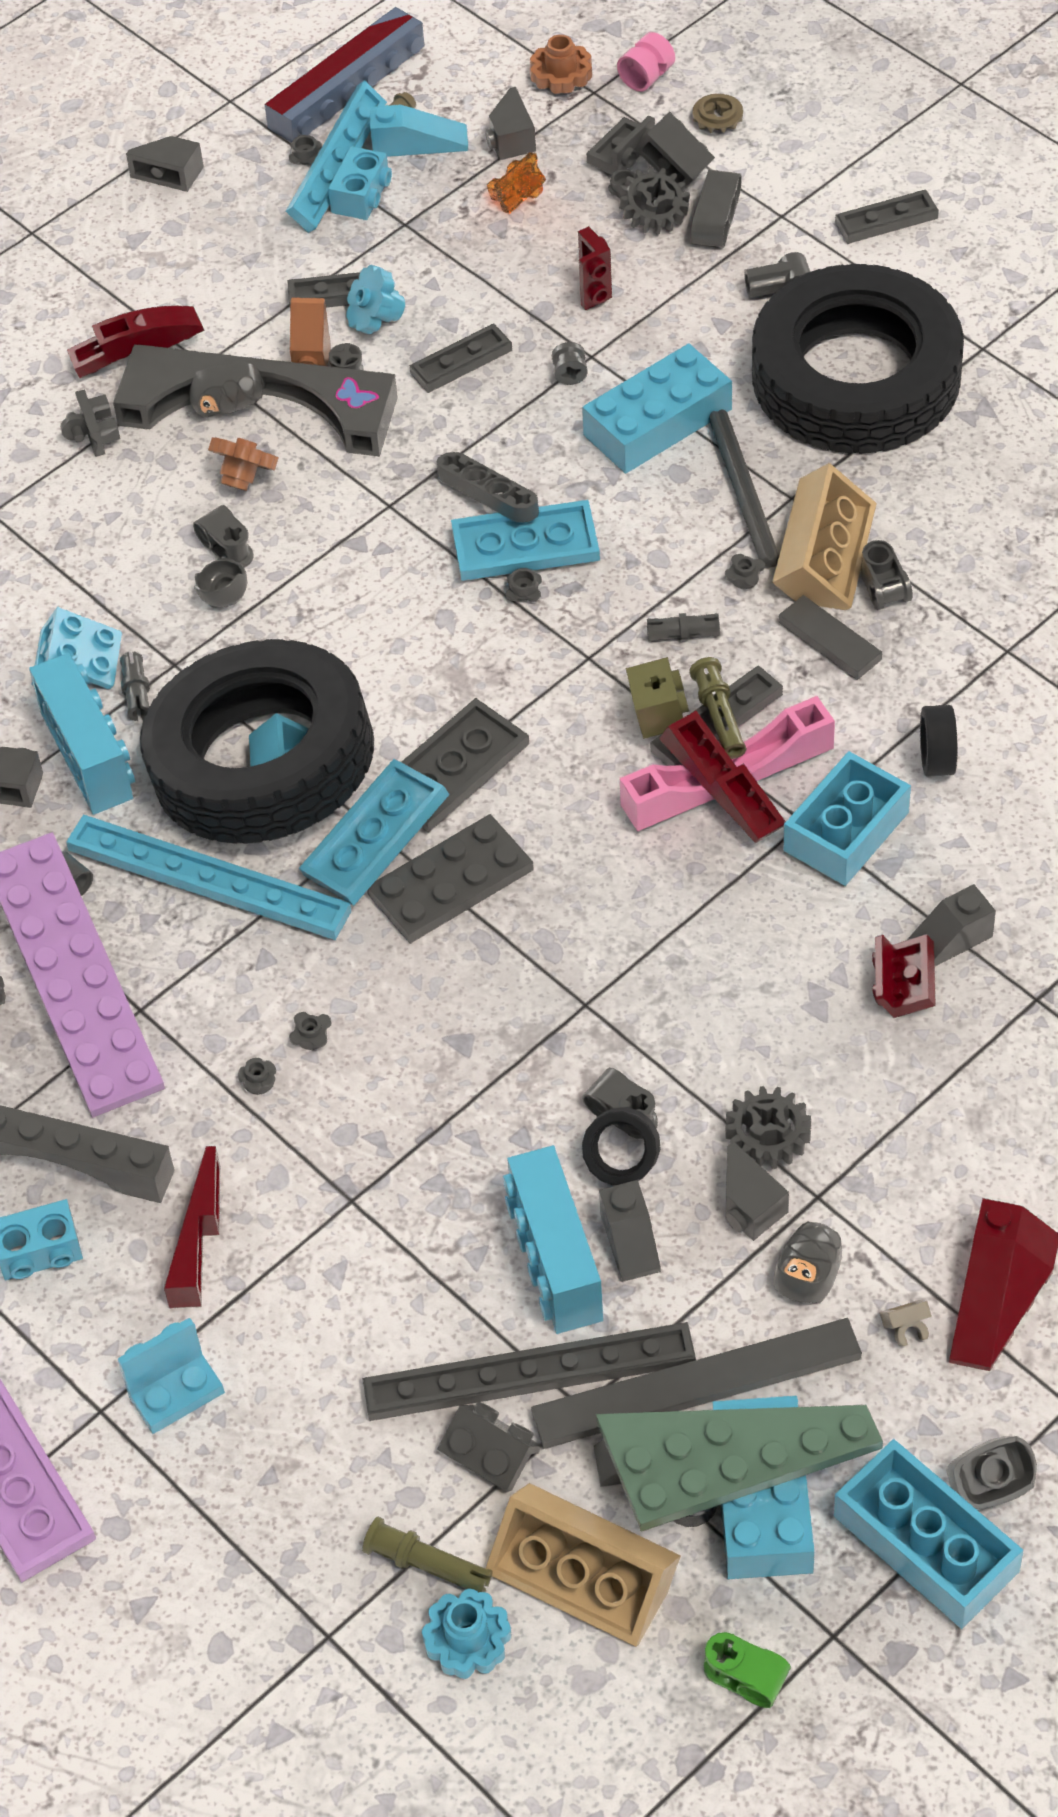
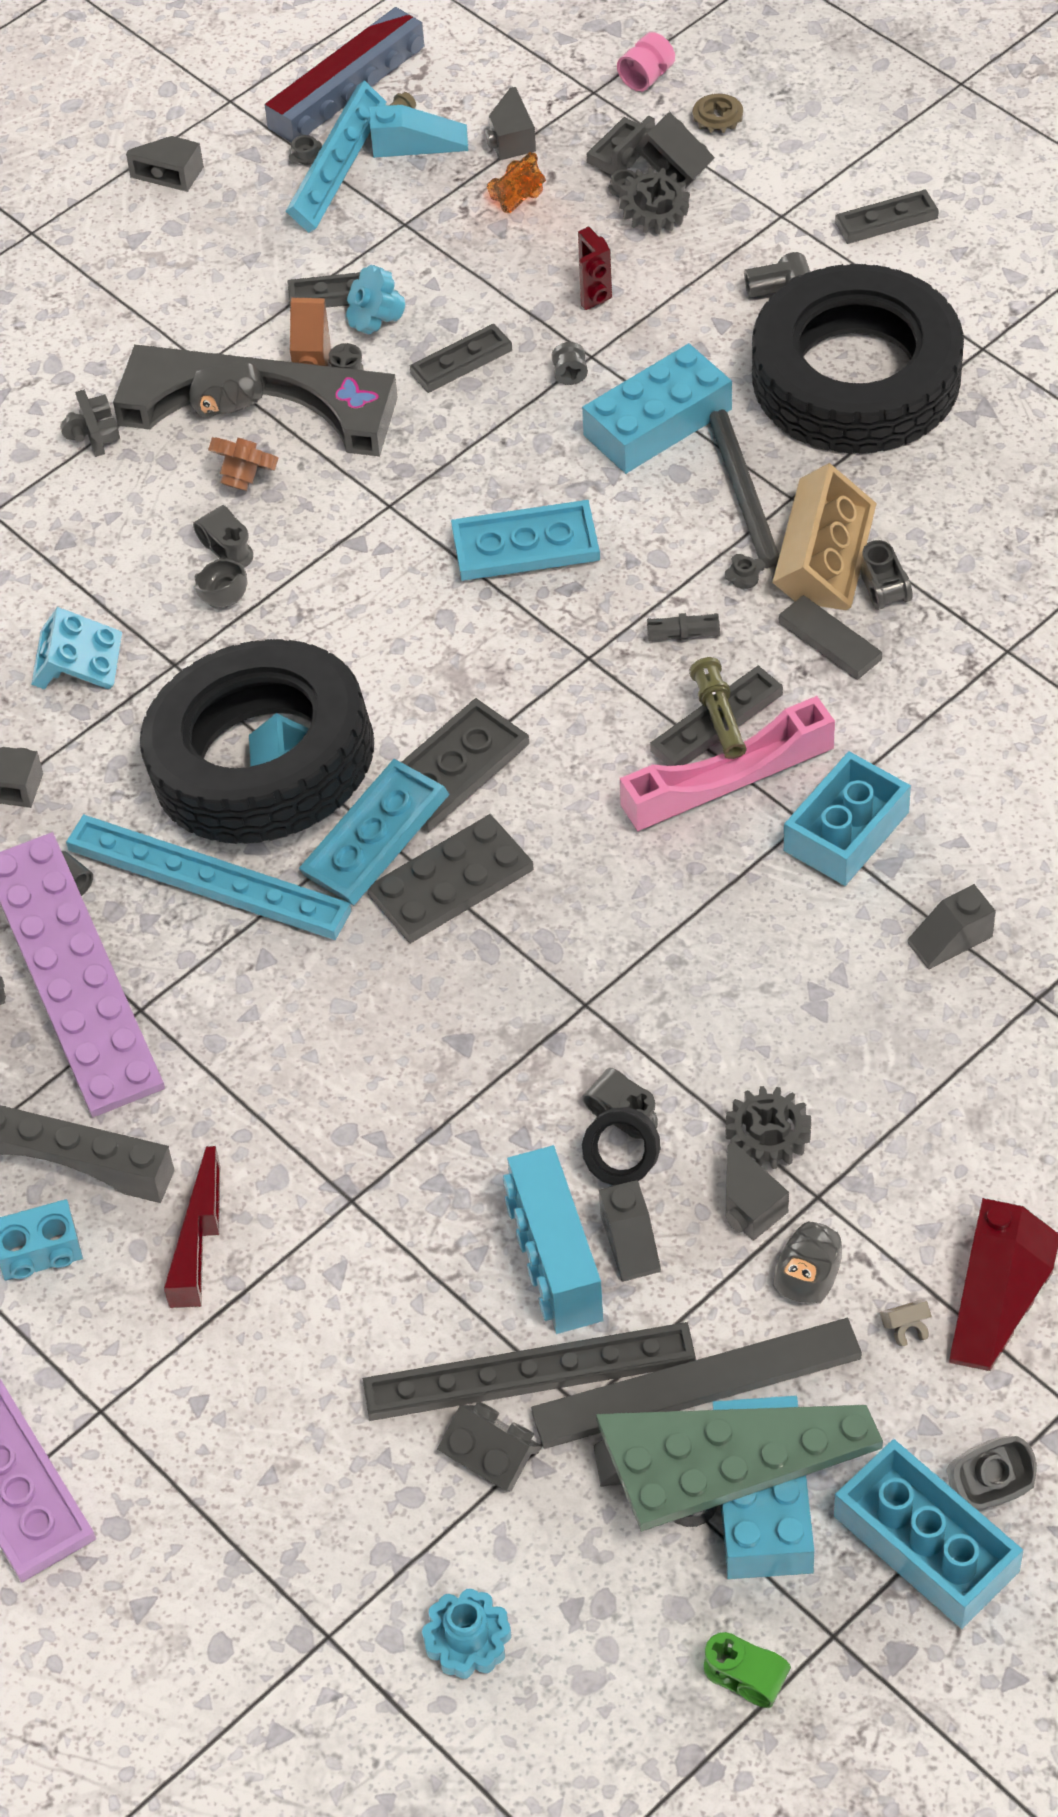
medium azure brick [29,652,135,815] -> none
dark red slope [67,305,205,378] -> none
medium azure bracket [118,1318,225,1434] -> none
dark grey pin [120,652,150,721] -> none
dark grey plate [238,1058,276,1095] -> none
dark grey plate [289,1012,332,1050] -> none
medium azure brick [328,146,392,220] -> none
olive pin [362,1516,493,1593] -> none
dark grey beam [436,452,539,522] -> none
tan slope [485,1483,681,1647] -> none
dark grey plate [506,568,542,602] -> none
nougat plant [530,34,592,94] -> none
olive brick [626,657,689,739] -> none
dark red slope [659,711,786,843] -> none
dark grey beam [691,169,742,248] -> none
dark red bracket [872,934,936,1018] -> none
black tyre [920,705,958,776] -> none

